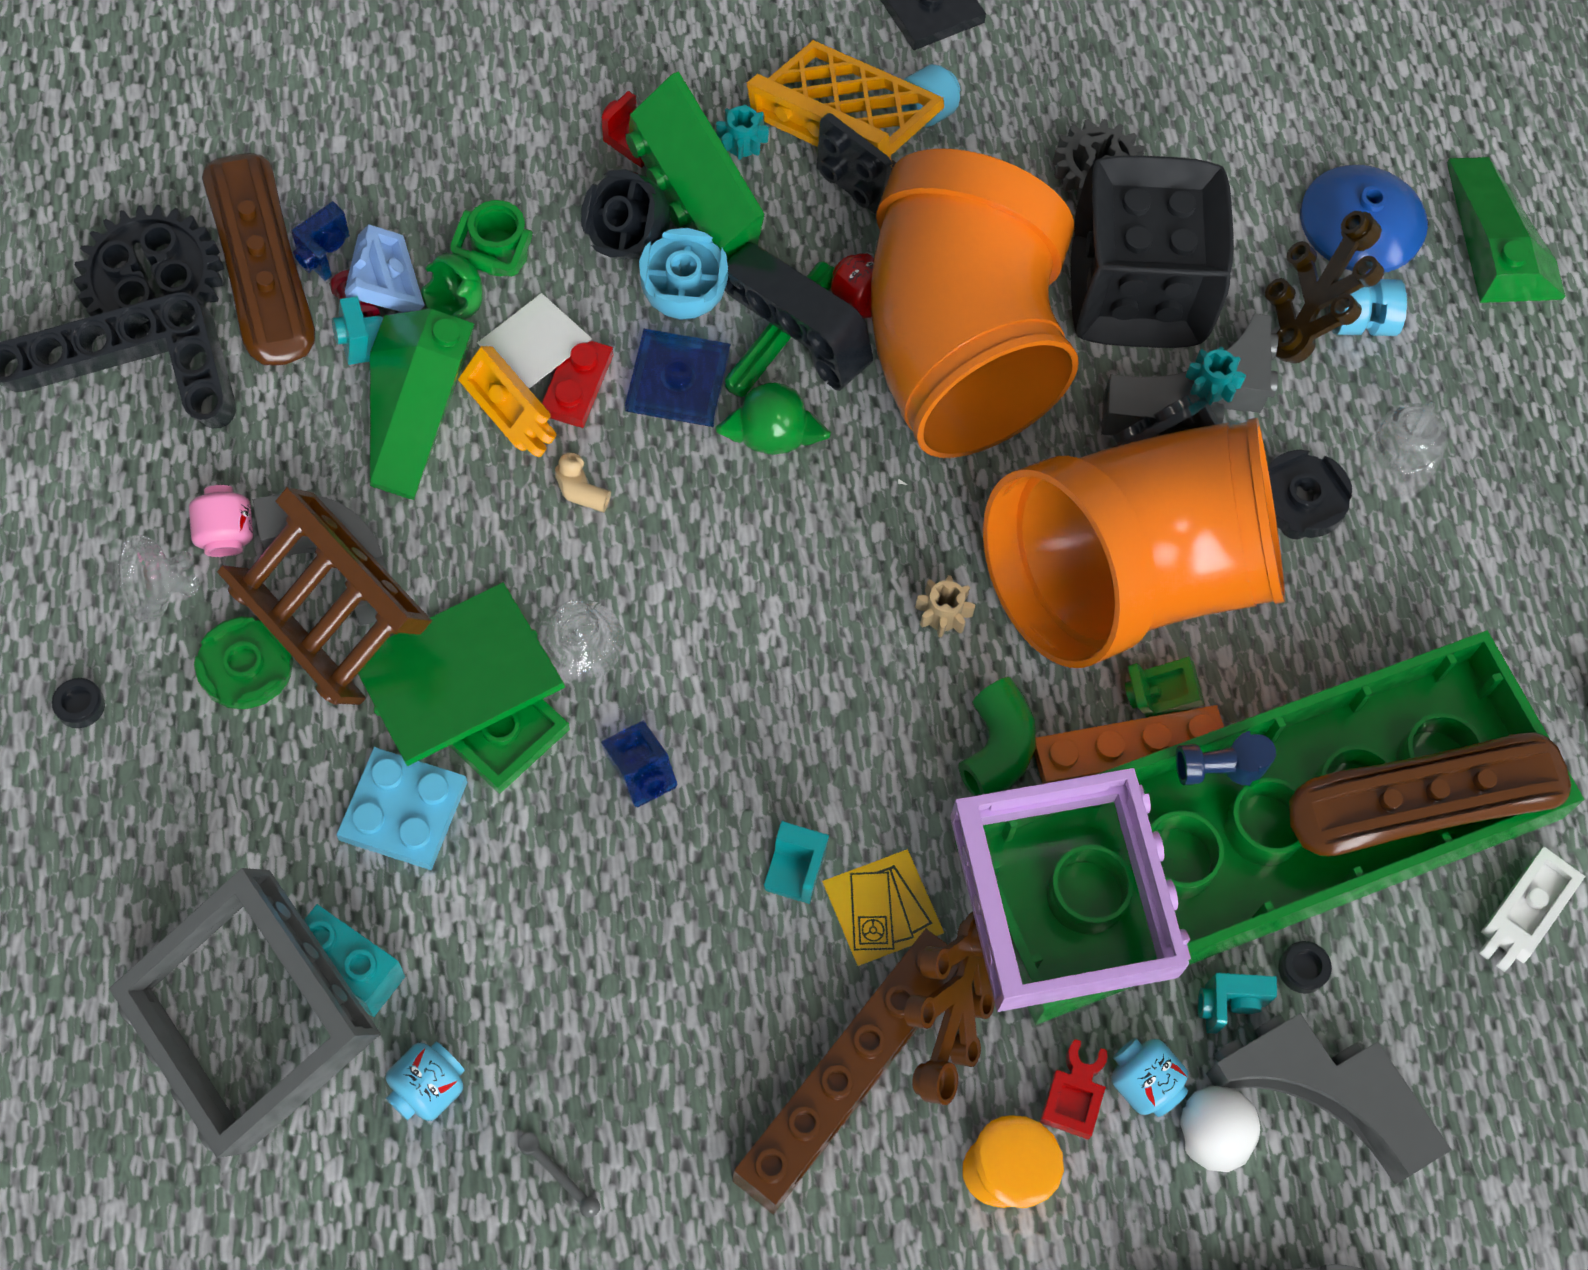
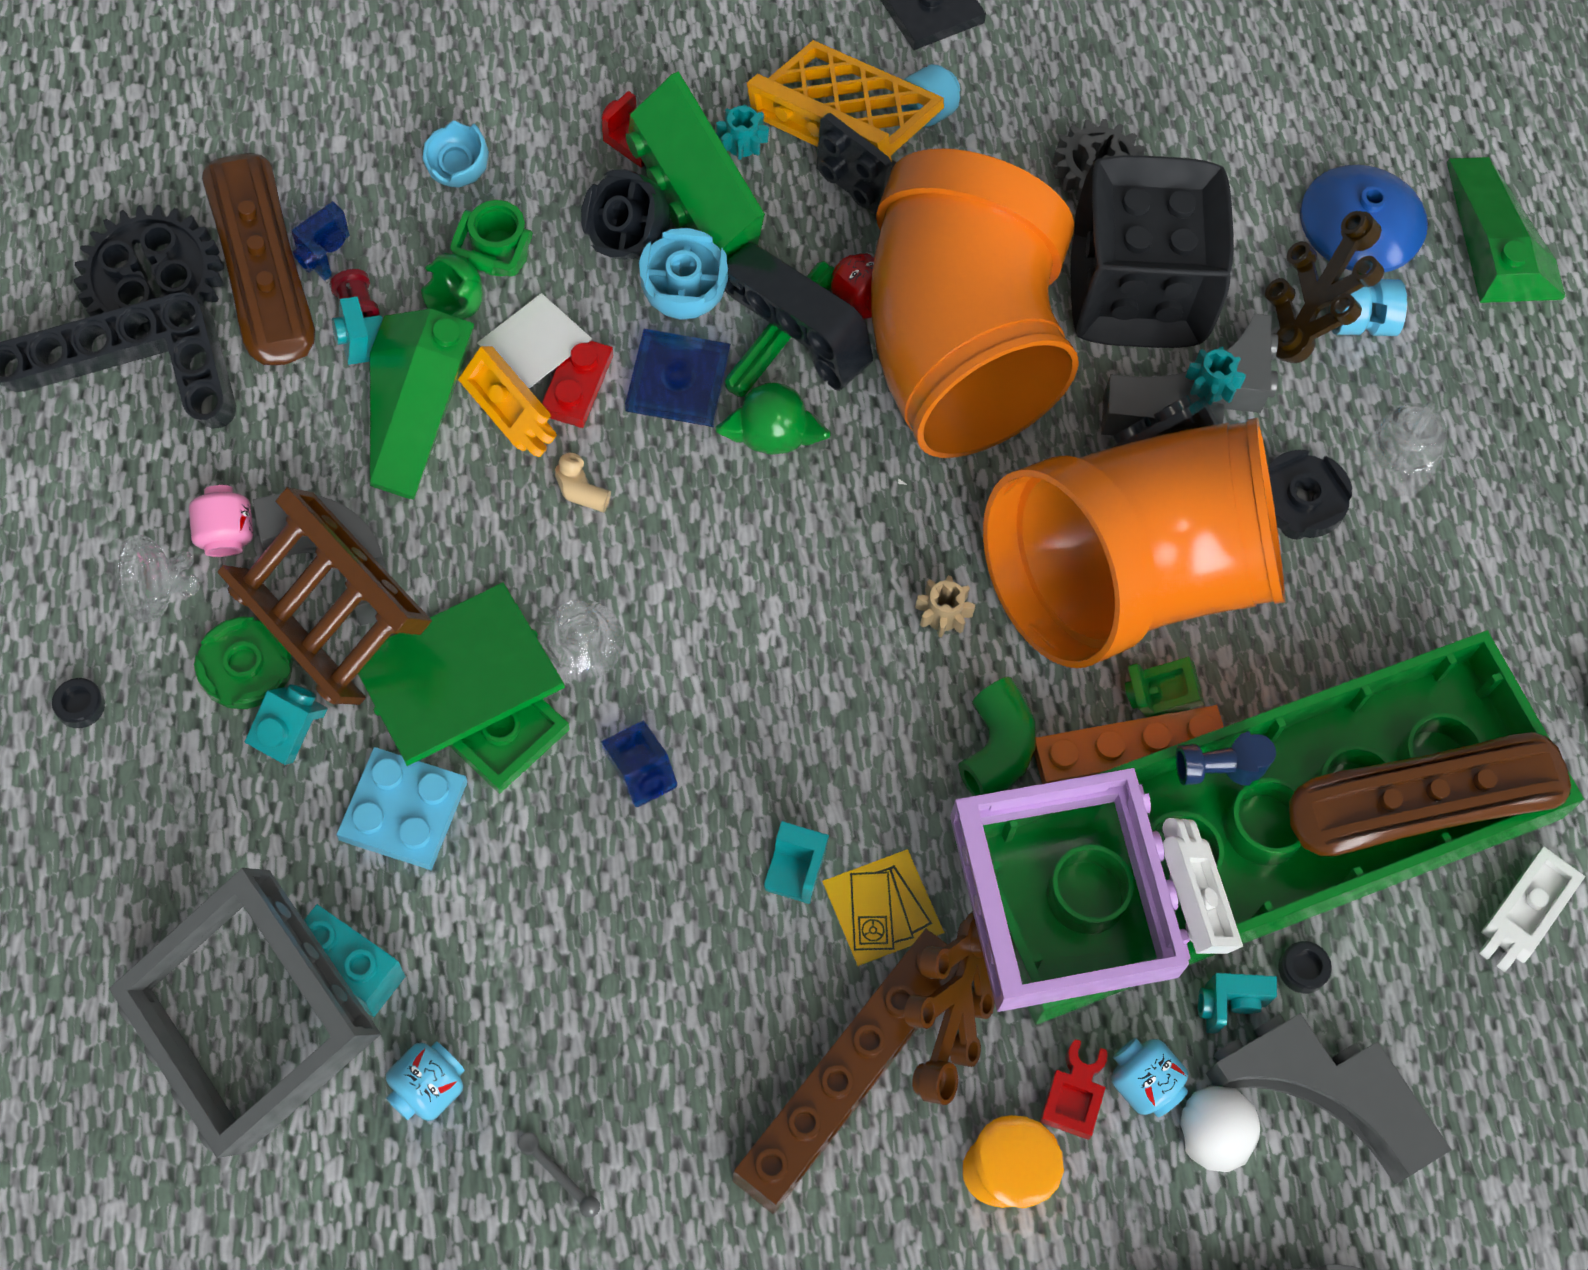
light blue wing [344,224,425,313] -> none
none -> teal bracket [244,684,328,765]
none -> medium azure hair [422,120,489,188]
none -> white hinge [1162,818,1243,954]

